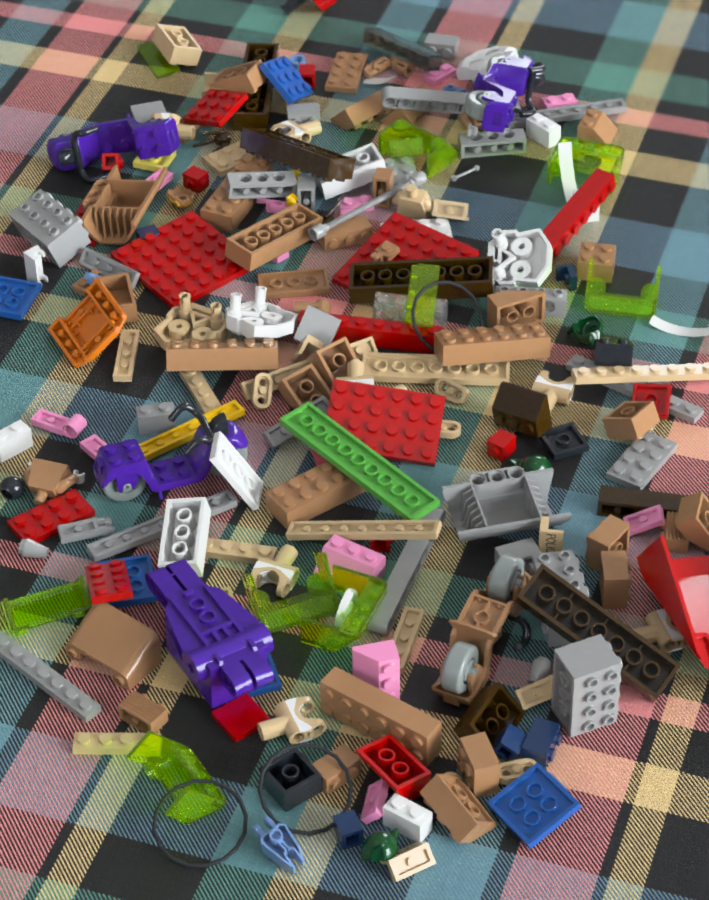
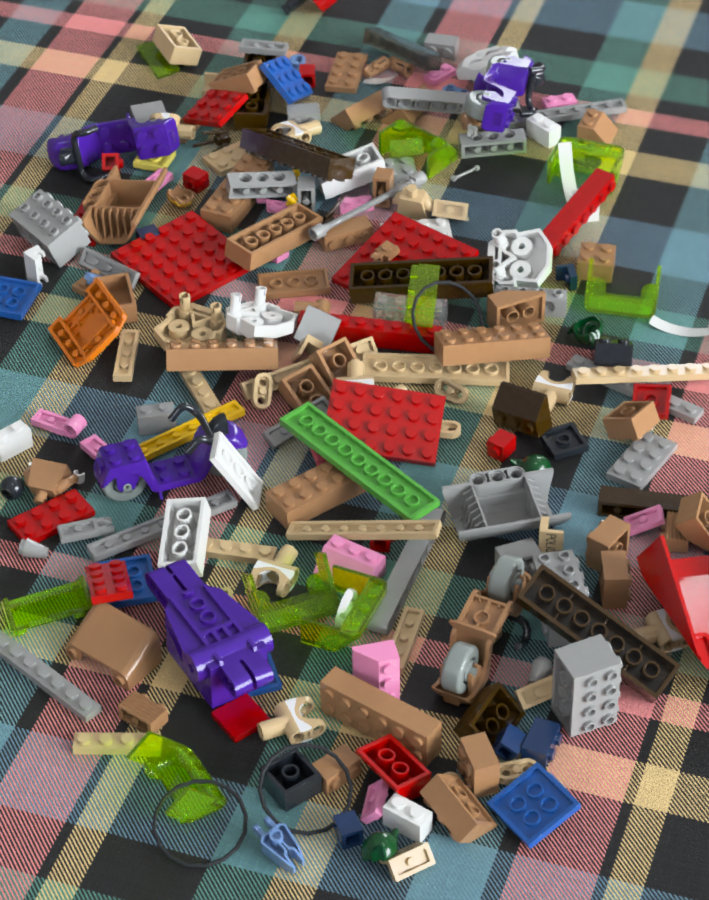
none -> light grey plate [239,38,289,57]

